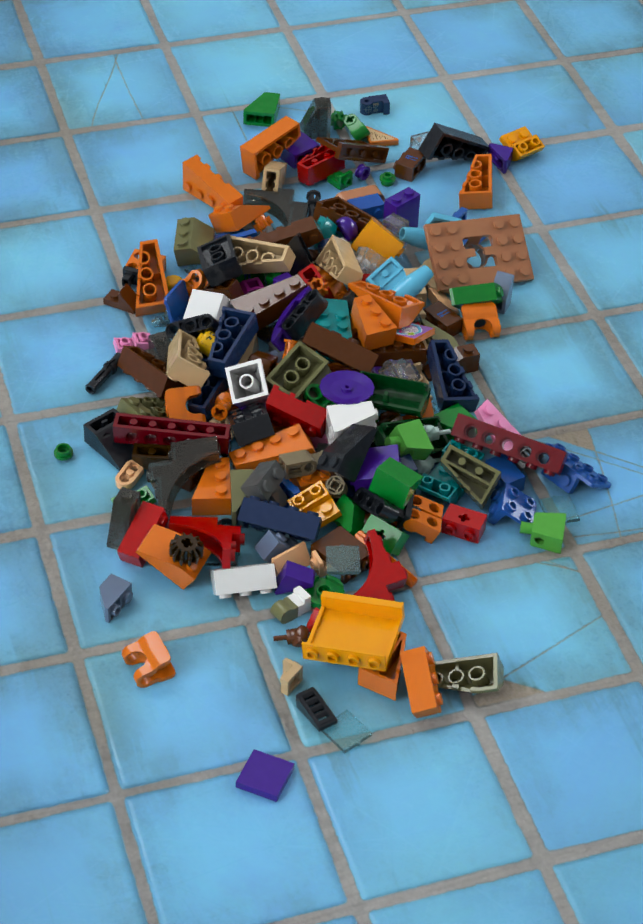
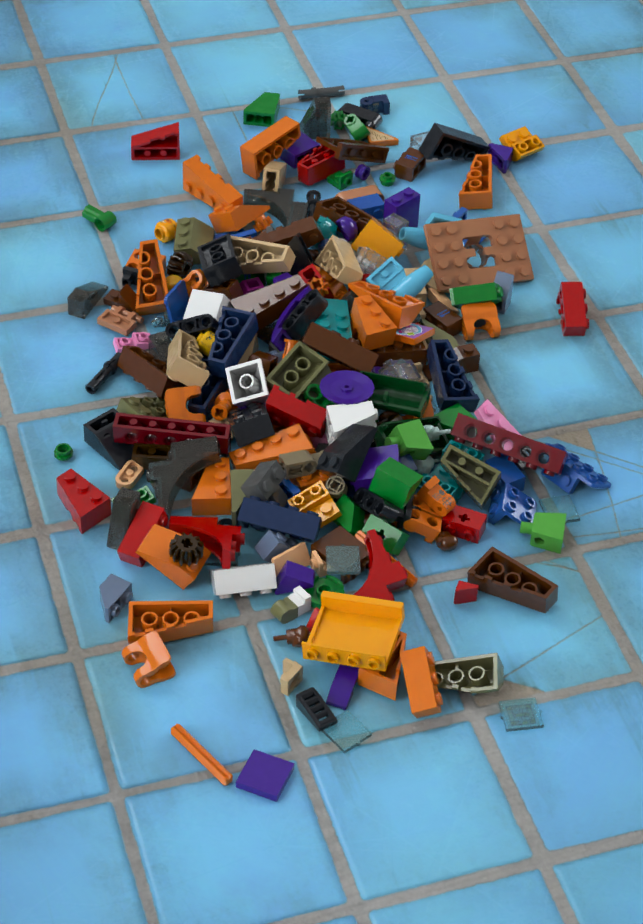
none -> red wedge [56,469,111,534]
none -> clear smoke slope [67,282,108,319]
none -> green piece [82,204,117,232]
none -> nougat plate [97,305,144,336]
none -> orange wedge [128,600,213,645]
none -> red wedge [131,122,180,160]
none -> light orange head [154,218,177,243]
none -> dark brown gear [166,251,194,279]
none -> orange axle [171,724,233,786]
none -> dark grey pin [298,85,345,100]
none -> dark purple slope [326,664,359,710]
none -> black beam [338,103,383,129]
none -> orange leg [417,475,456,516]
none -> reddish brown piece [435,530,458,551]
none -> red slope [454,580,479,604]
none -> reddish brown wedge [467,547,558,614]
none -> clear light blue piece [499,698,544,732]
none -> red wedge [556,282,589,336]

